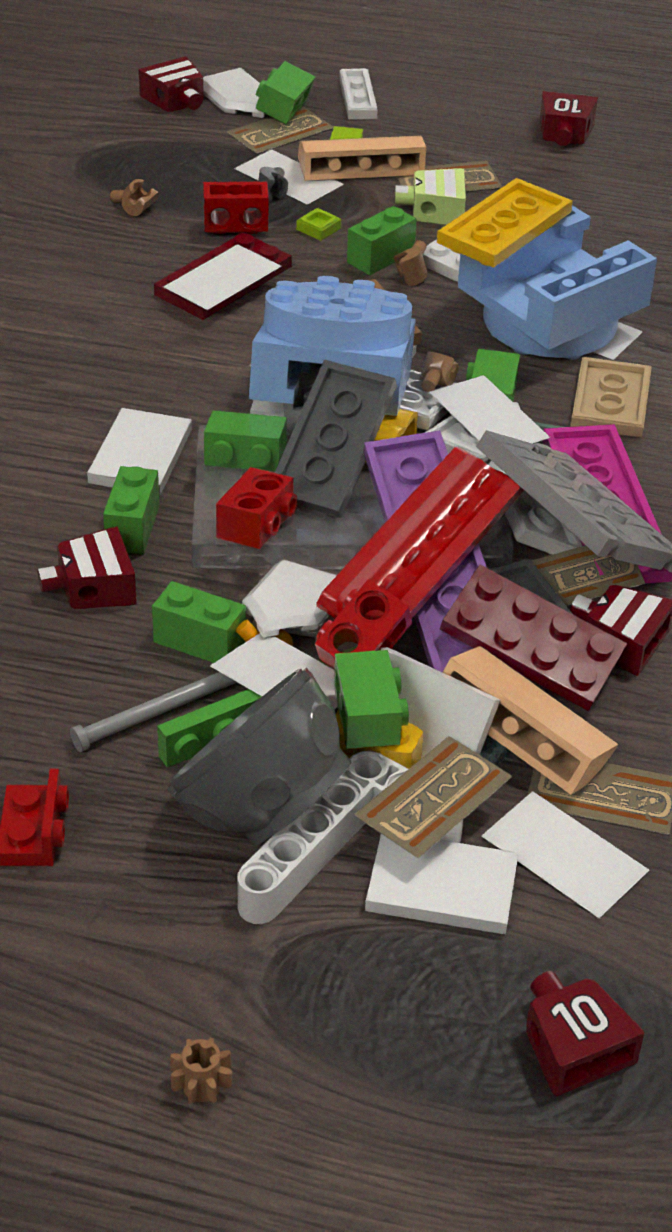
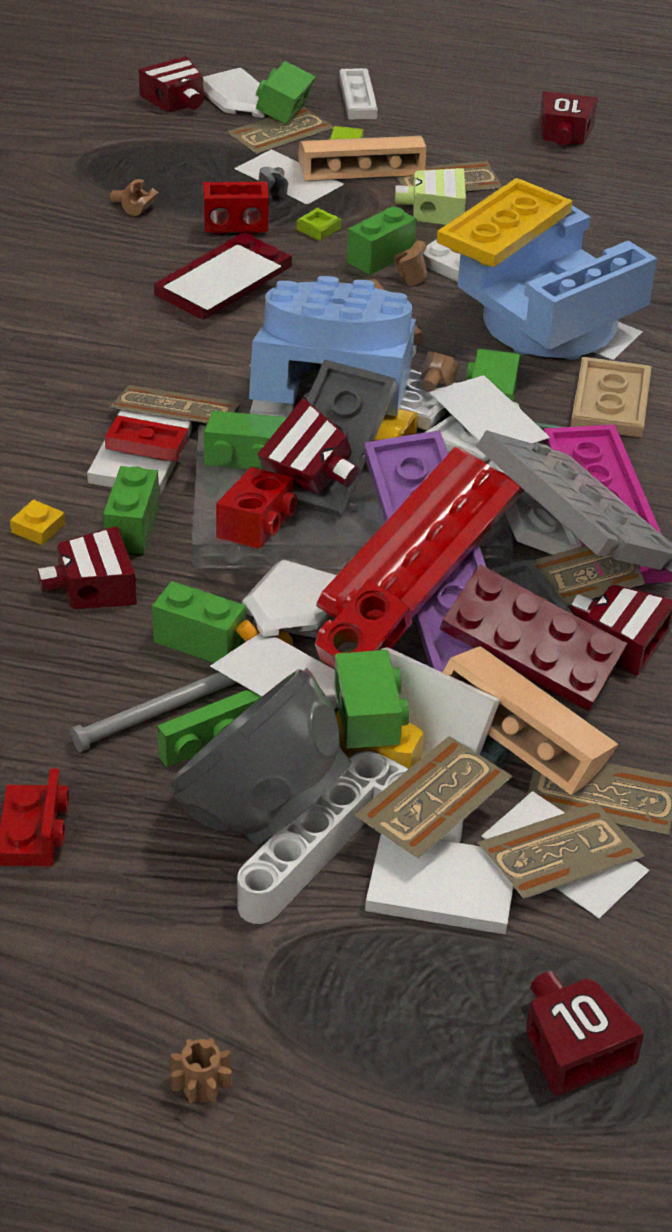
none -> yellow plate [10,500,66,545]
none -> red plate [105,415,188,462]
none -> sticker [110,385,240,423]
none -> dark red torso [257,398,359,494]
none -> dark tan sticker [477,803,645,899]

